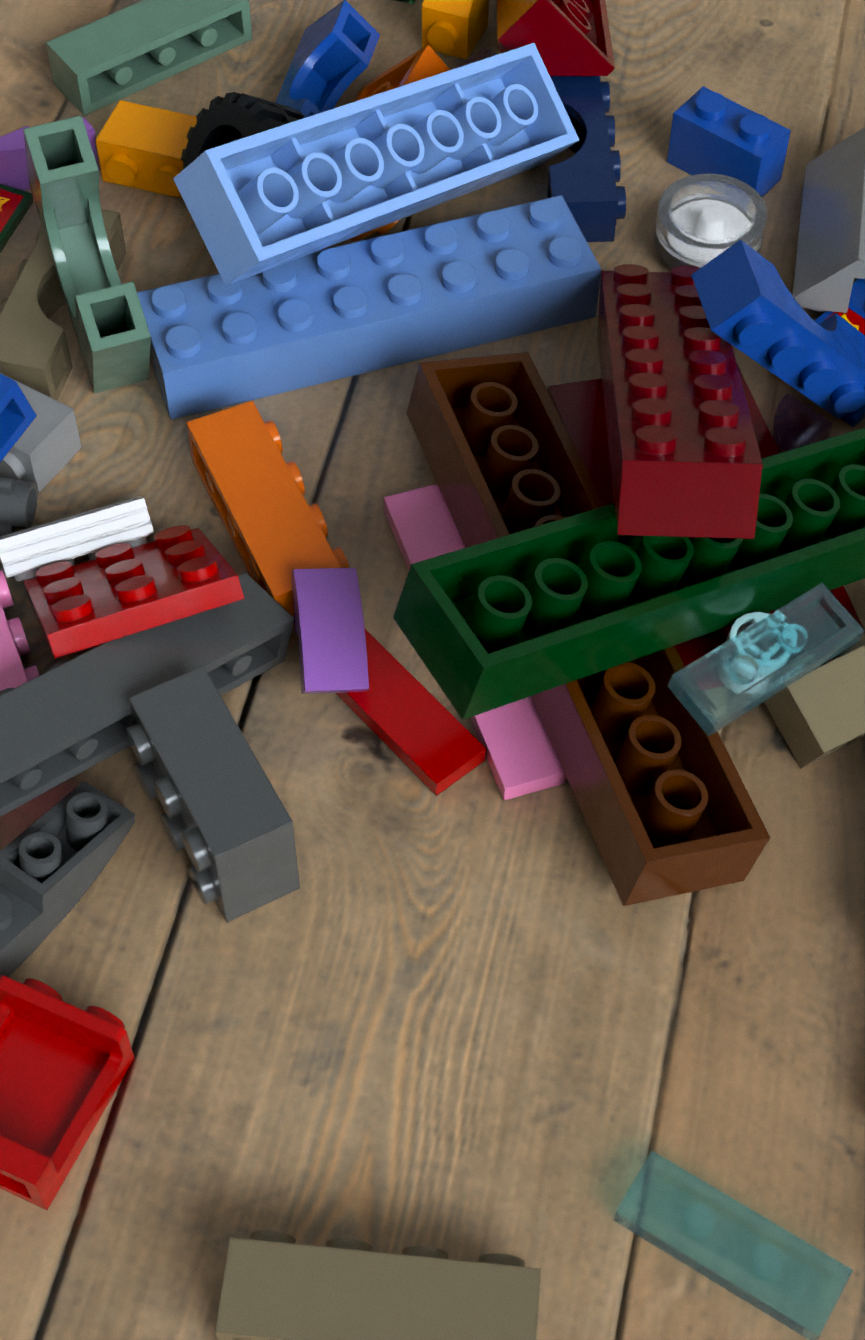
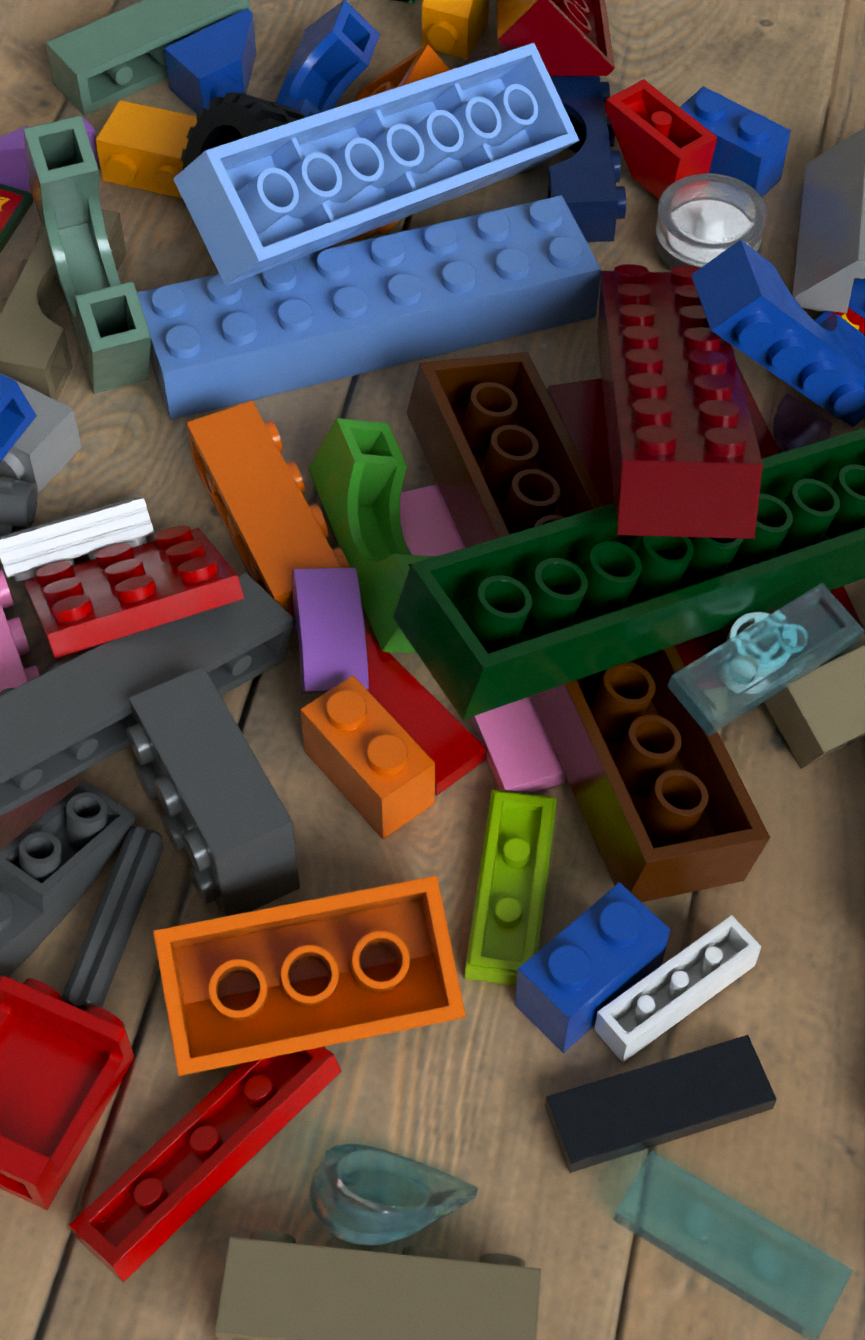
none -> dark grey axle [62,826,164,1011]
none -> red plate [69,1047,342,1283]
none -> orange slope [153,875,466,1076]
none -> blue slope [164,8,256,115]
none -> orange brick [300,675,435,839]
none -> bright green arch [308,418,437,653]
none -> clear light blue piece [309,1144,478,1245]
none -> lime tile [465,789,557,986]
none -> blue brick [514,882,670,1053]
none -> black tile [545,1035,777,1173]
none -> white piece [594,915,762,1063]
none -> red slope [605,79,718,205]

